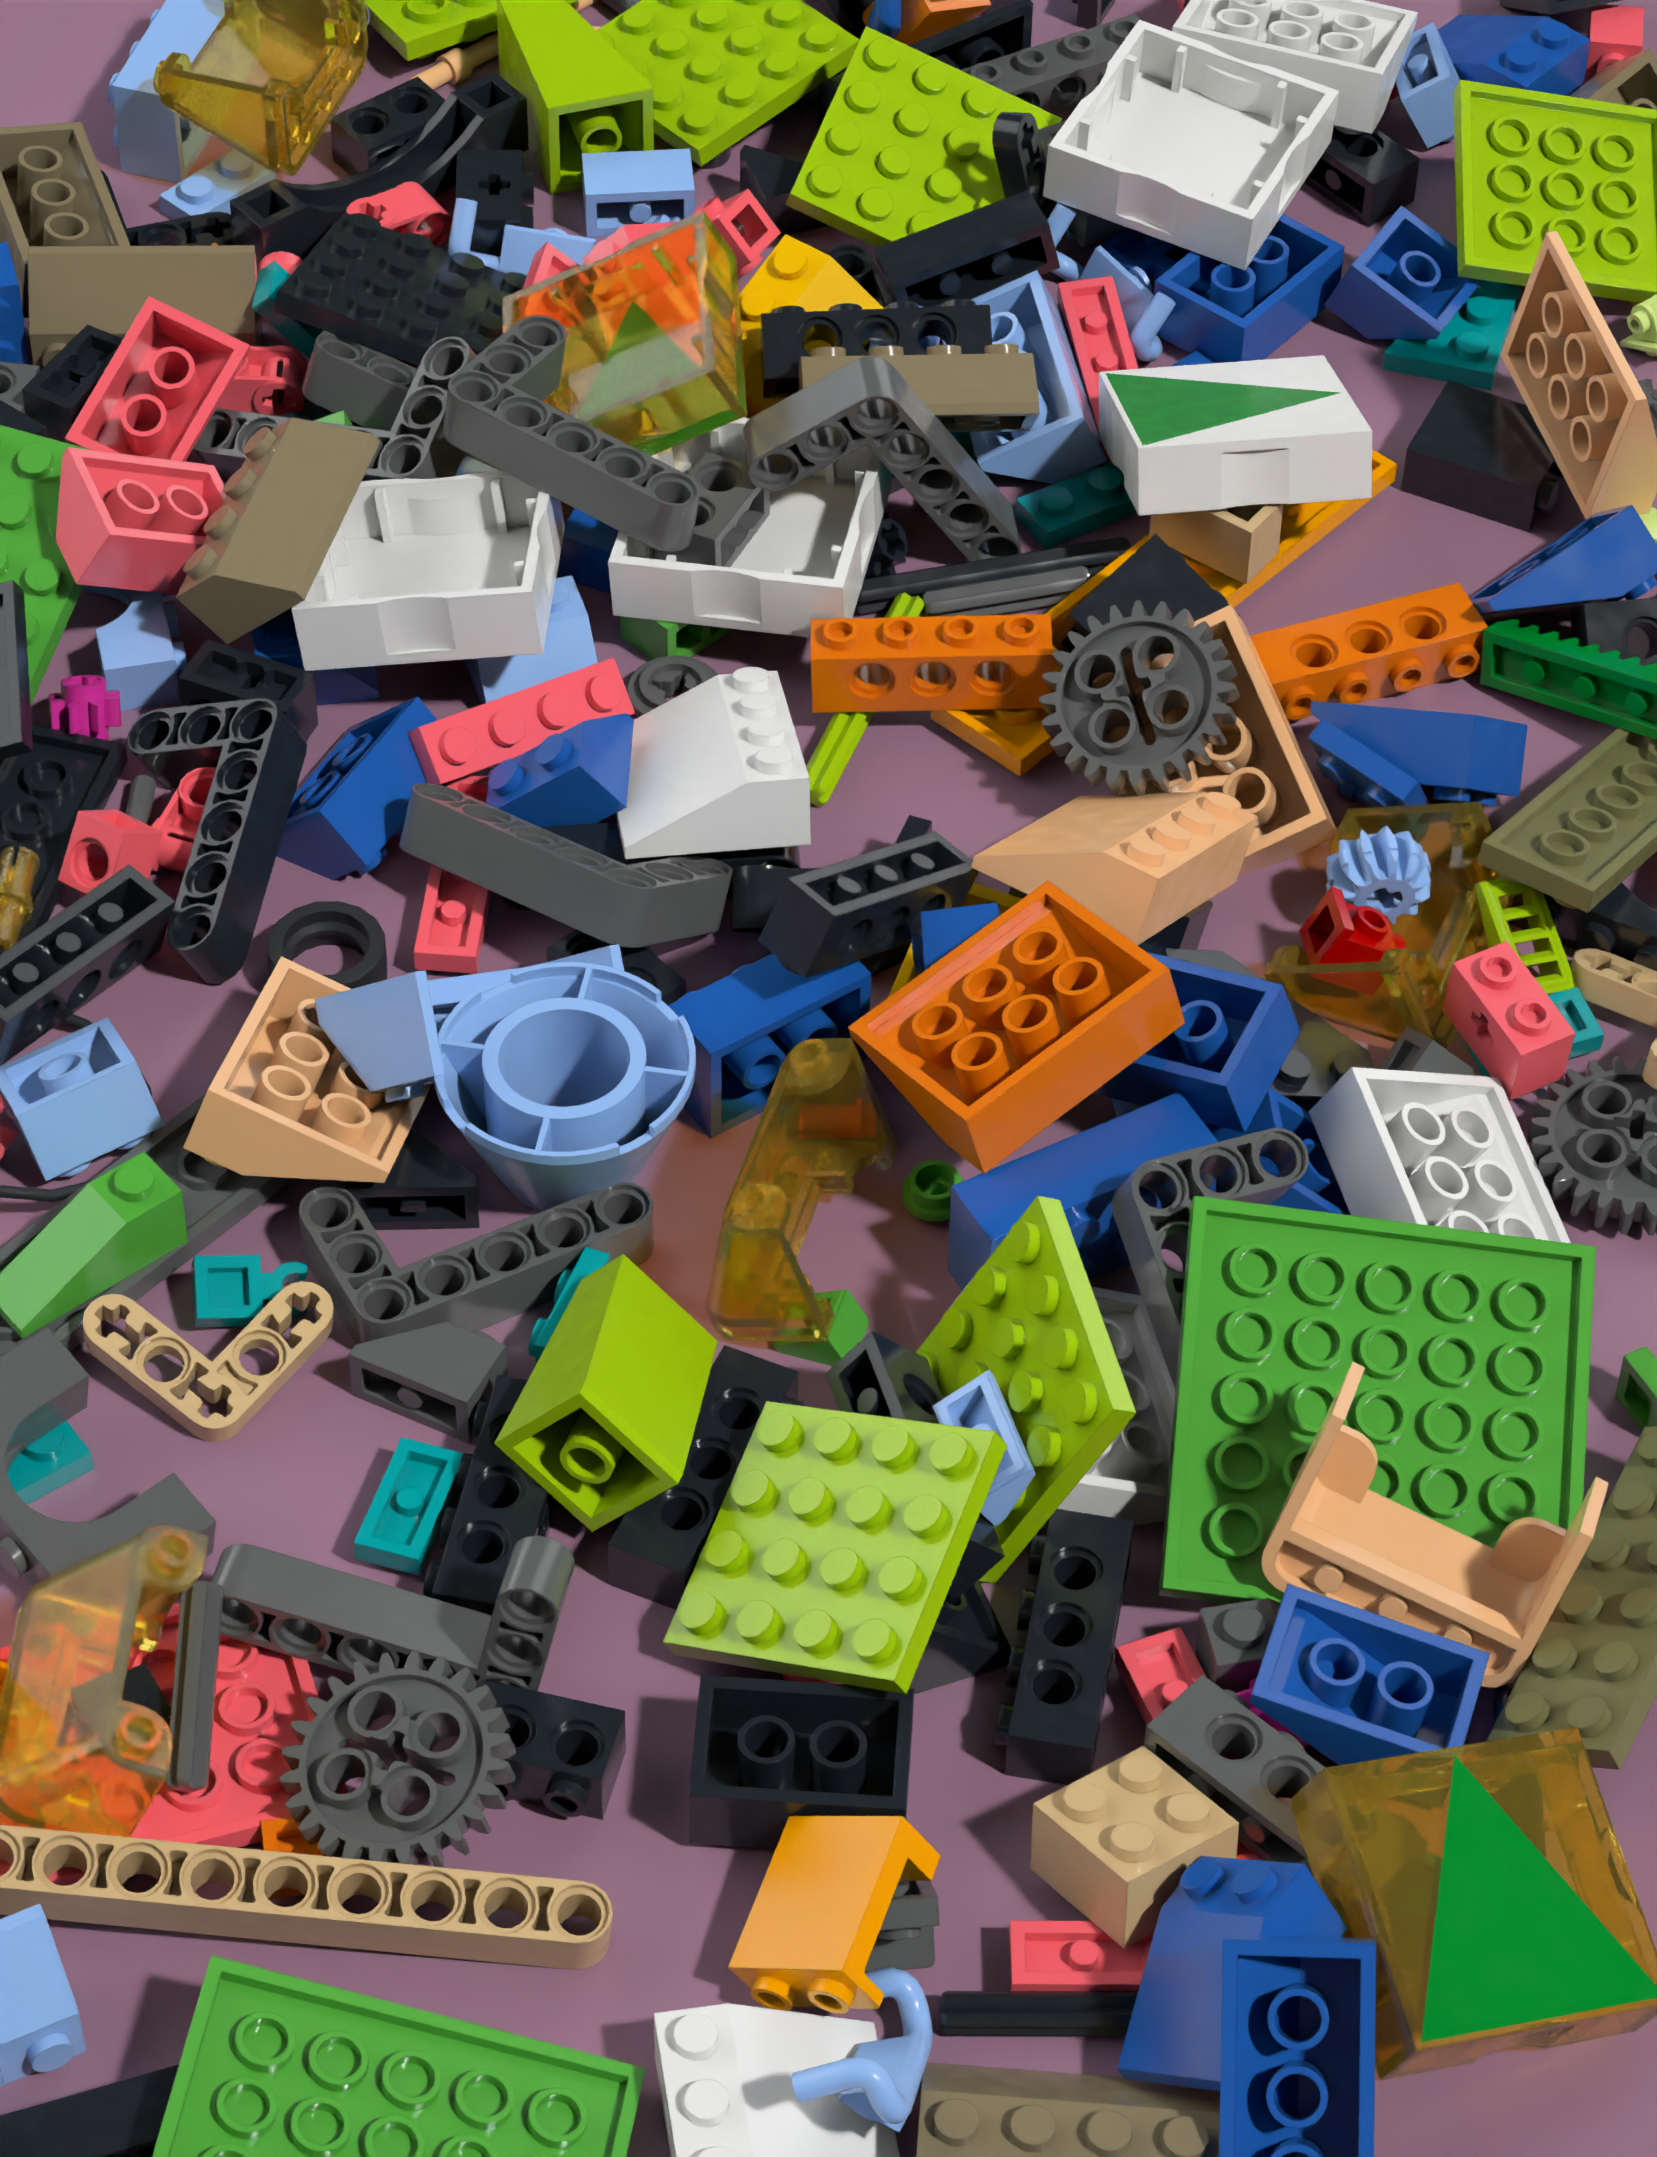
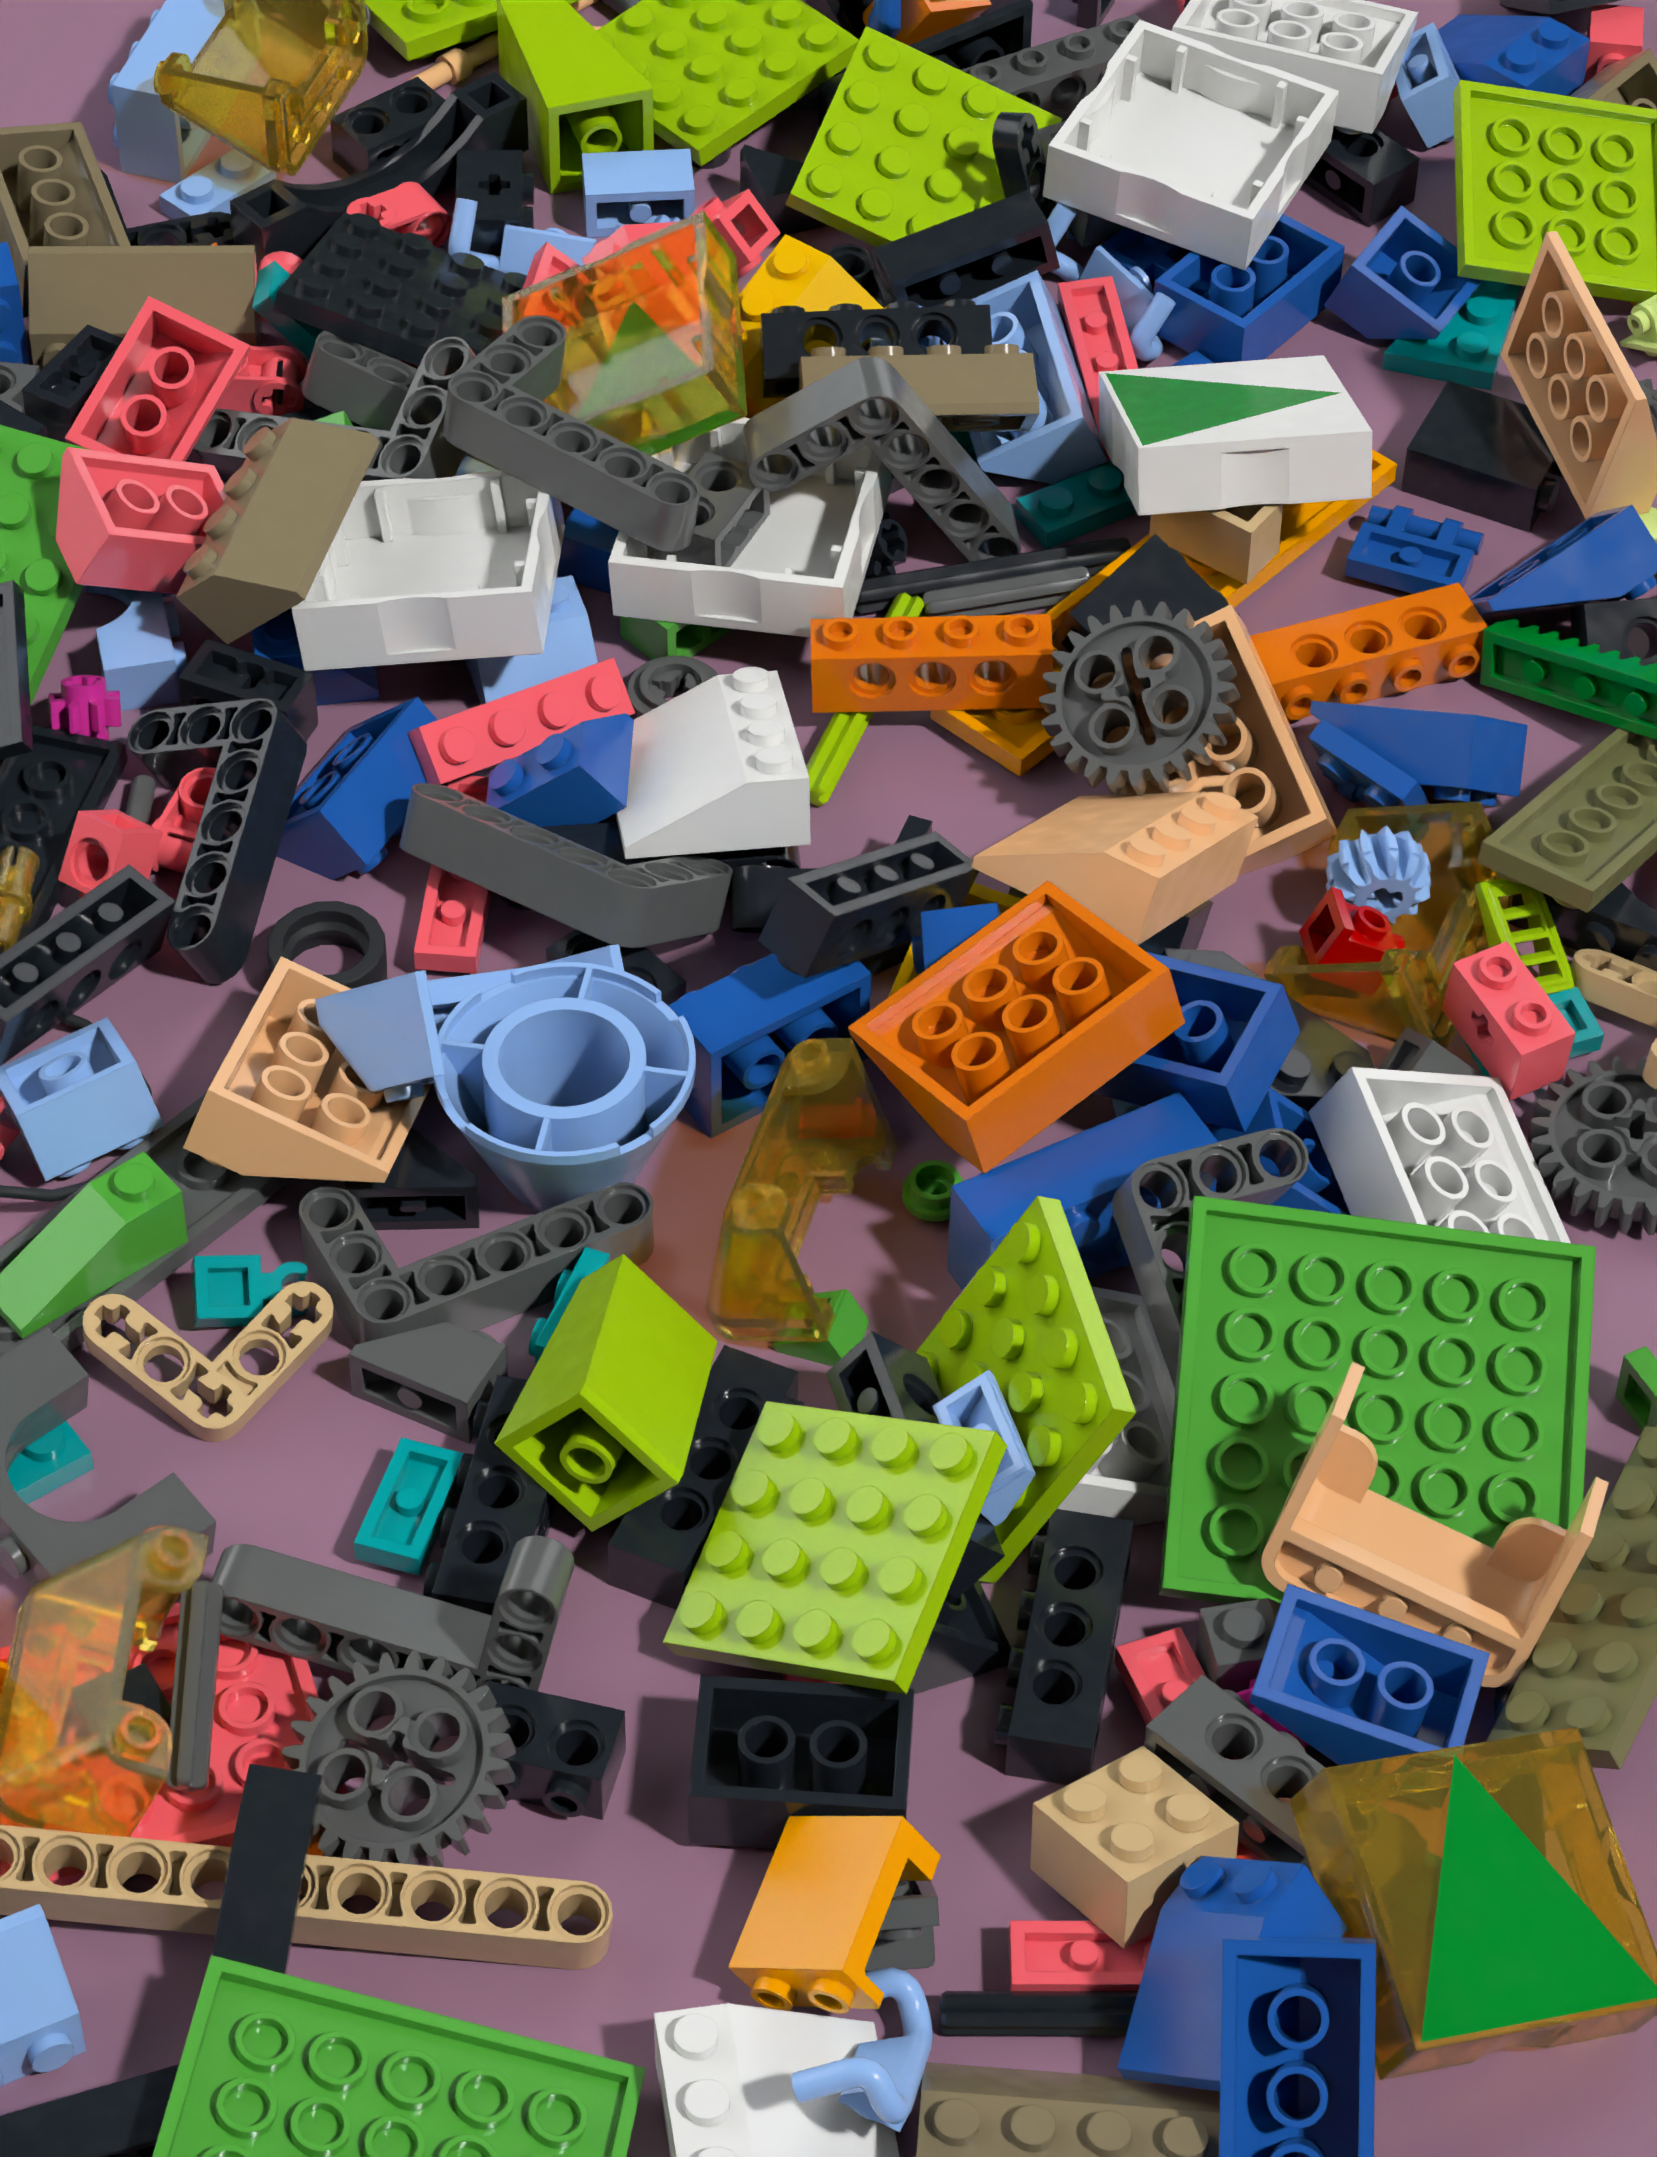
none -> black slope [212,1764,323,1974]
none -> blue plate [1345,505,1484,594]

